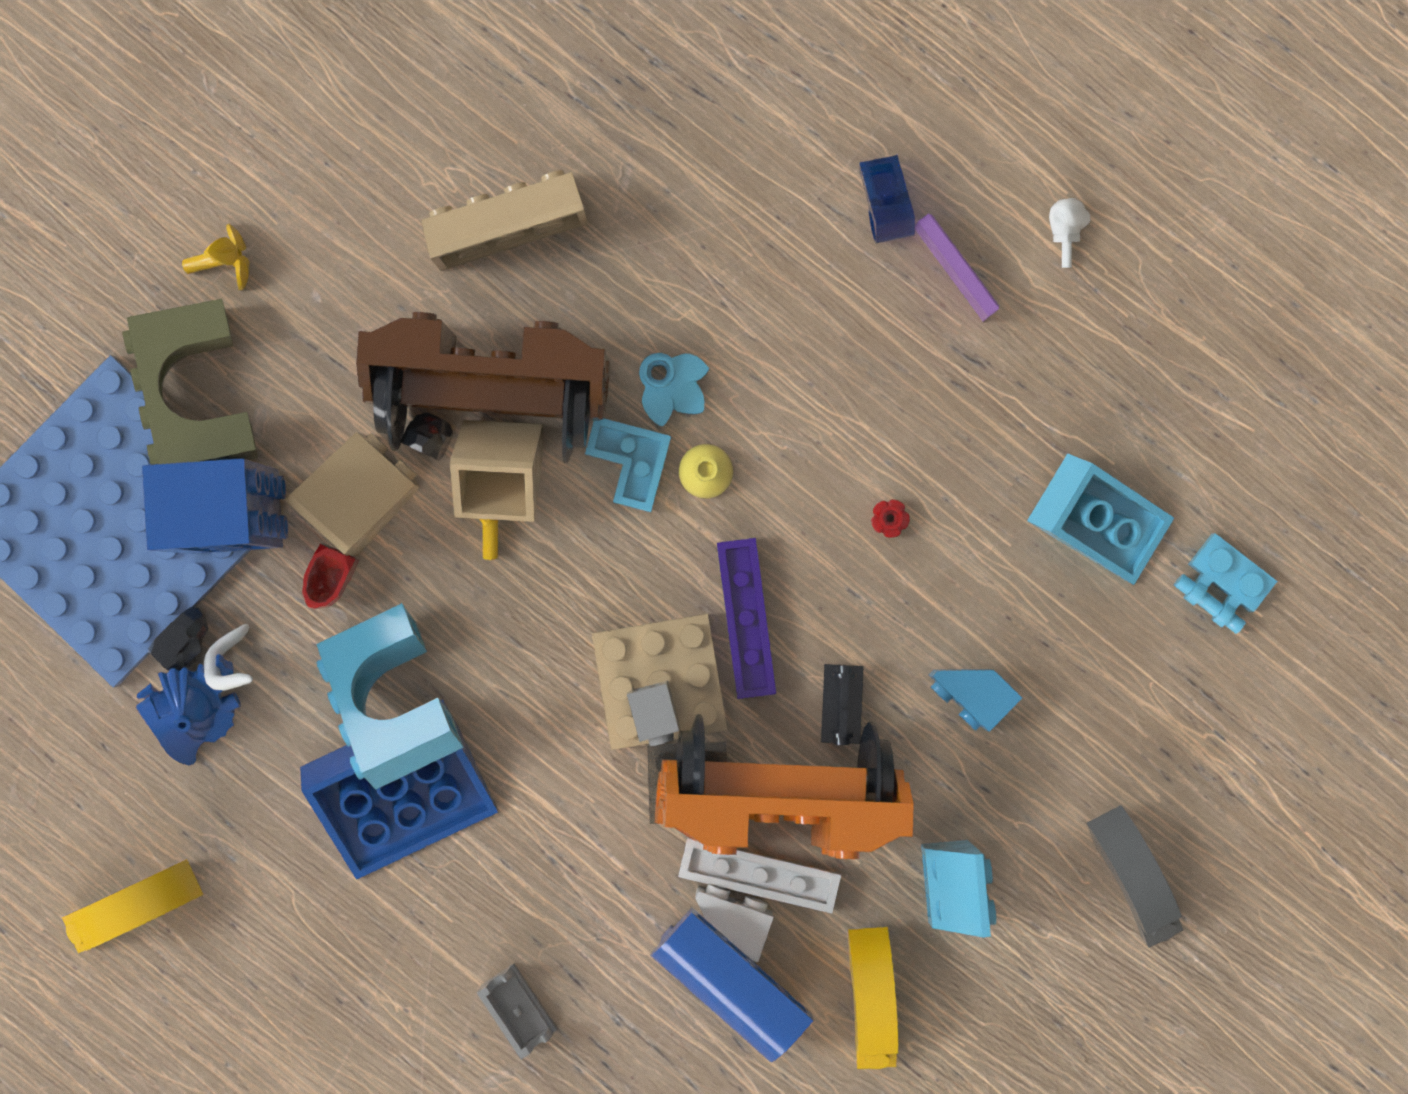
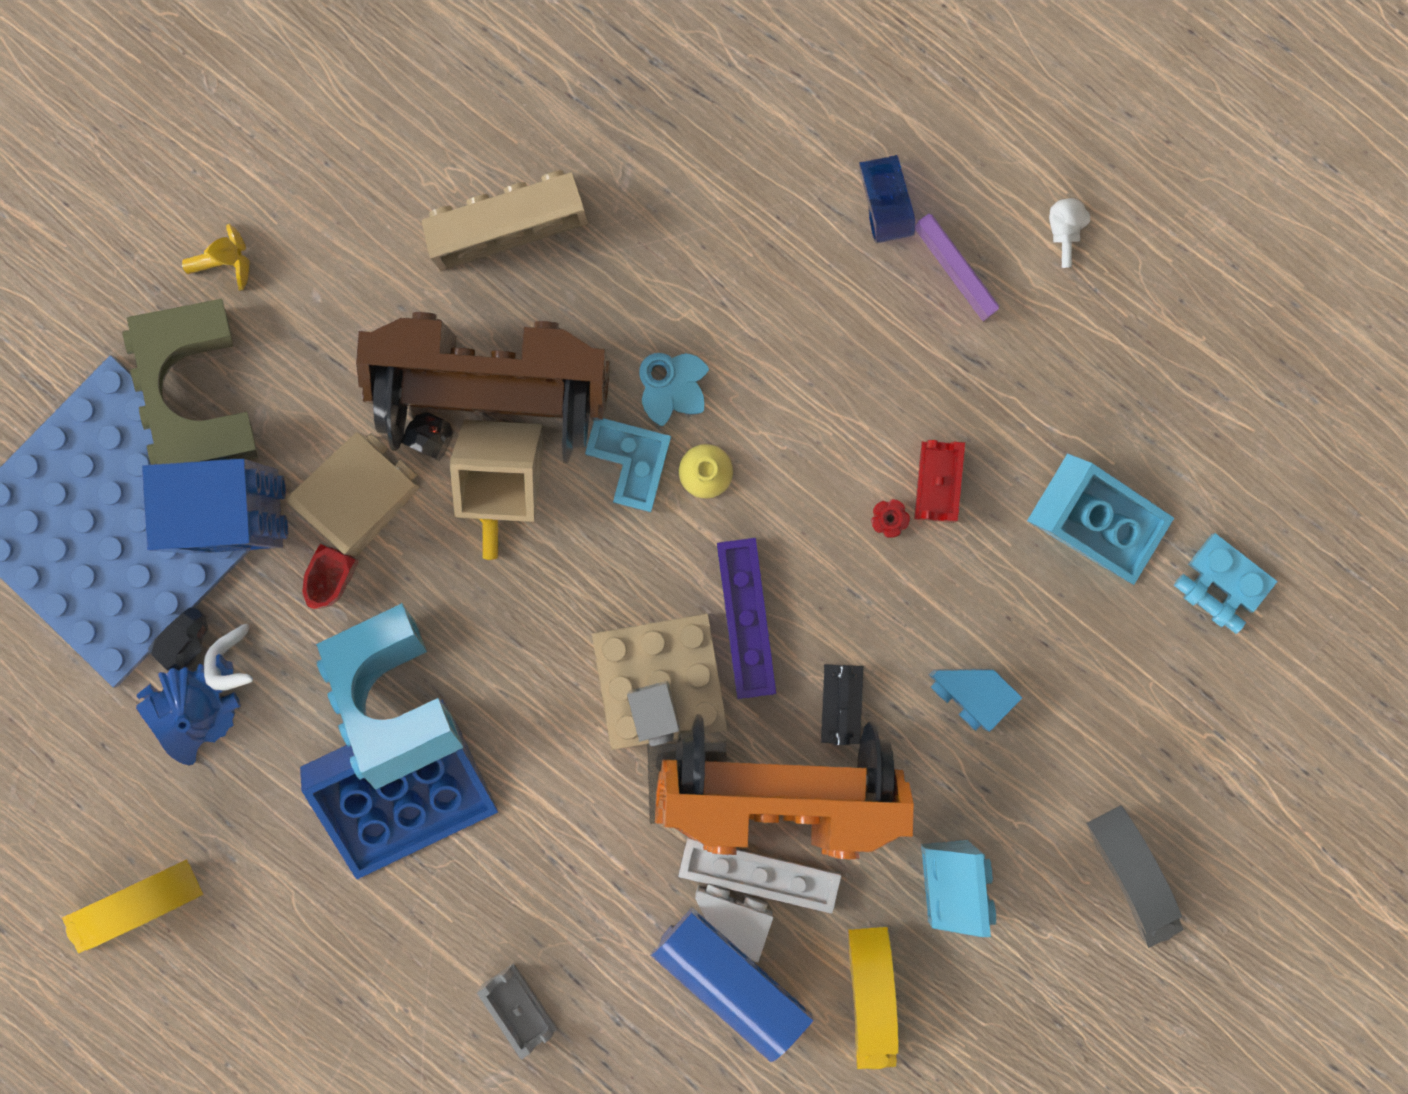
none -> red hinge [914,440,965,523]

